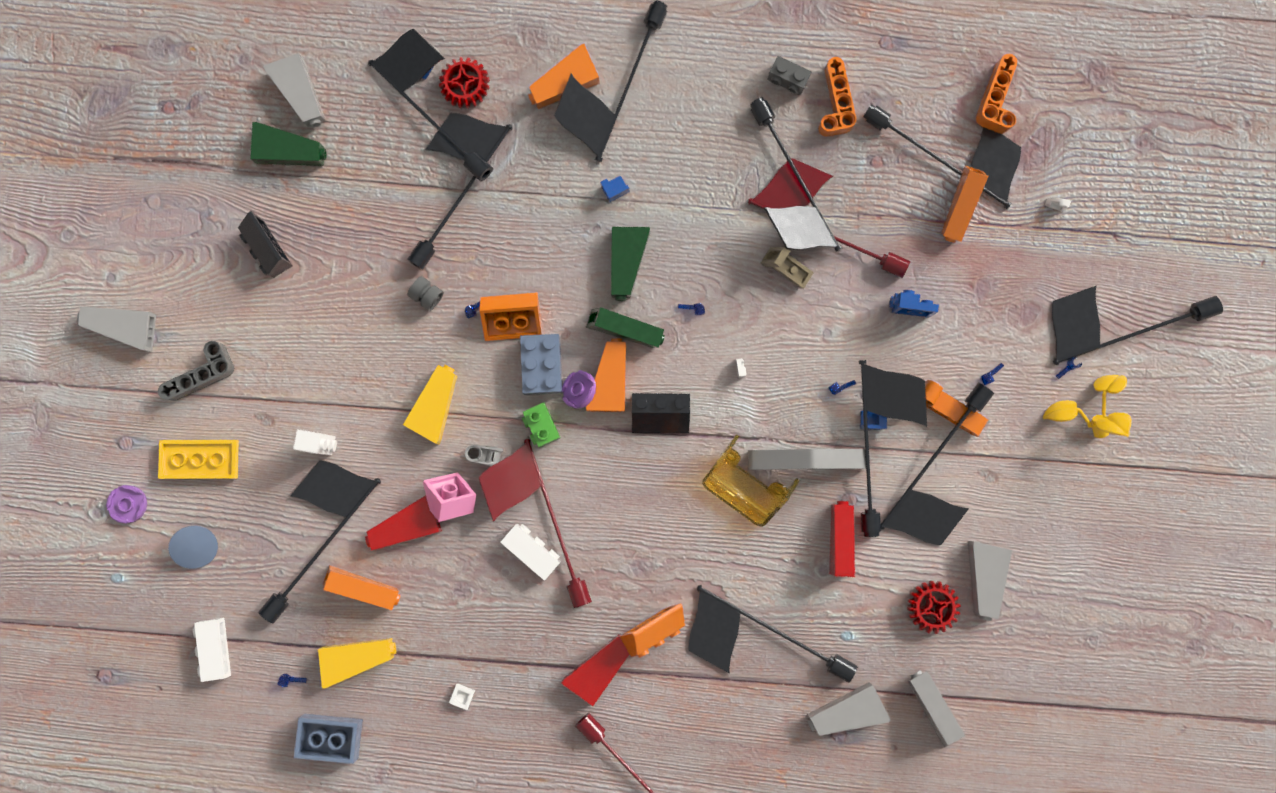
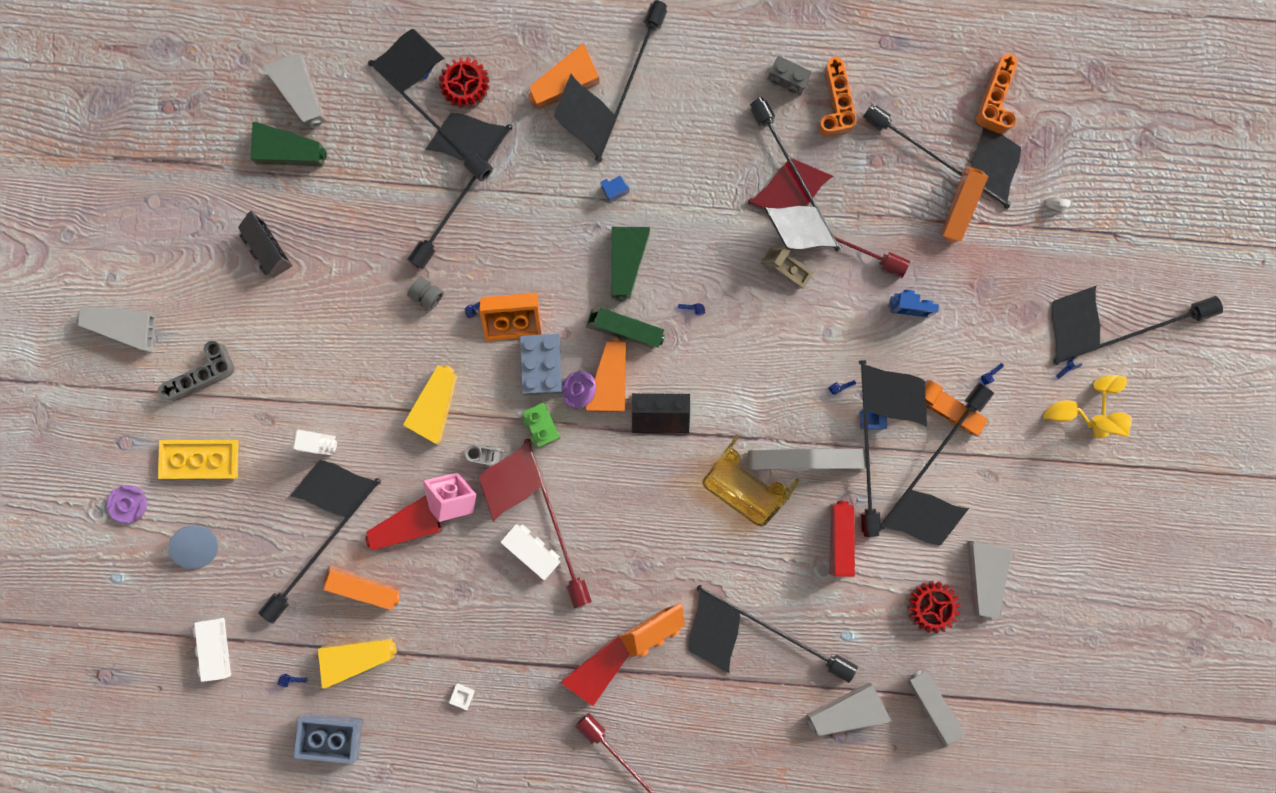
white tile [735,359,746,378] -> none

